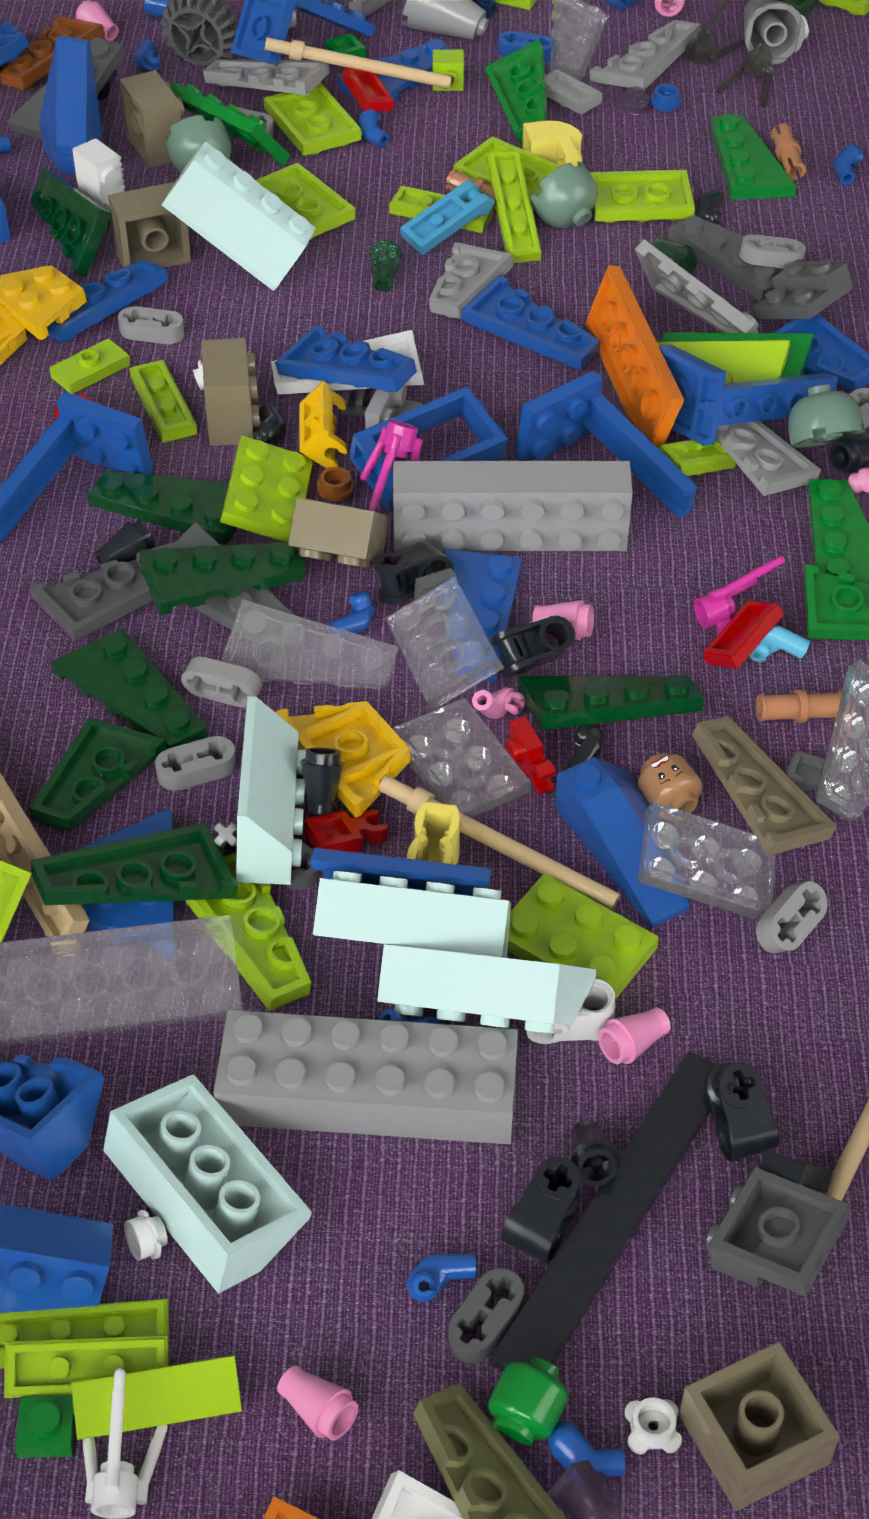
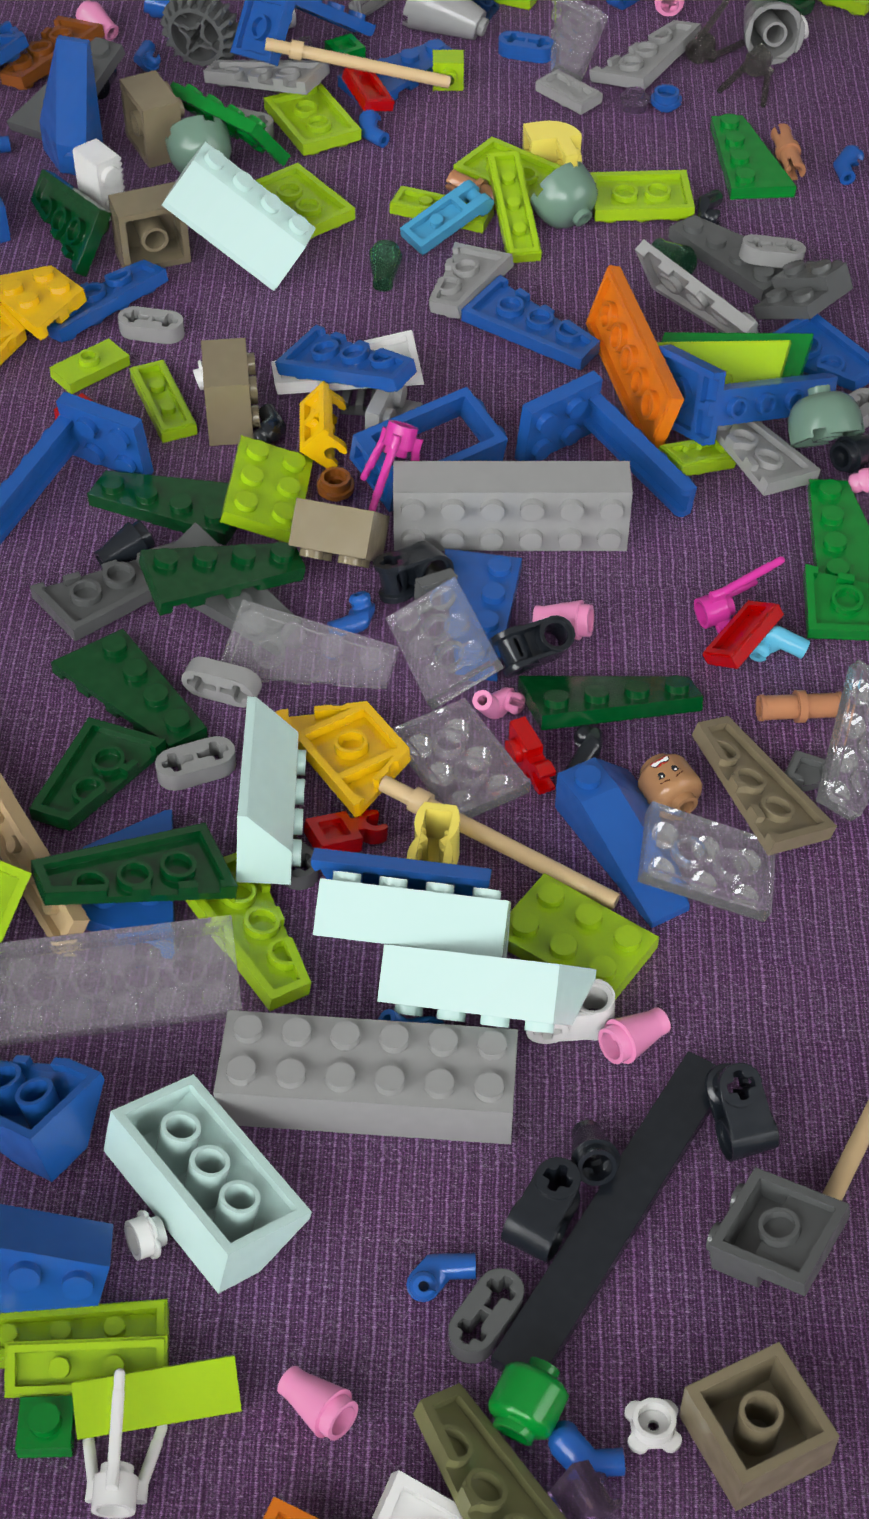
light grey axle [214,822,237,847] -> none
black cone [301,747,345,814] -> none
green wing [484,39,548,143] -> none
light grey beam [756,881,828,954] -> none
black plate [759,1150,833,1192] -> none

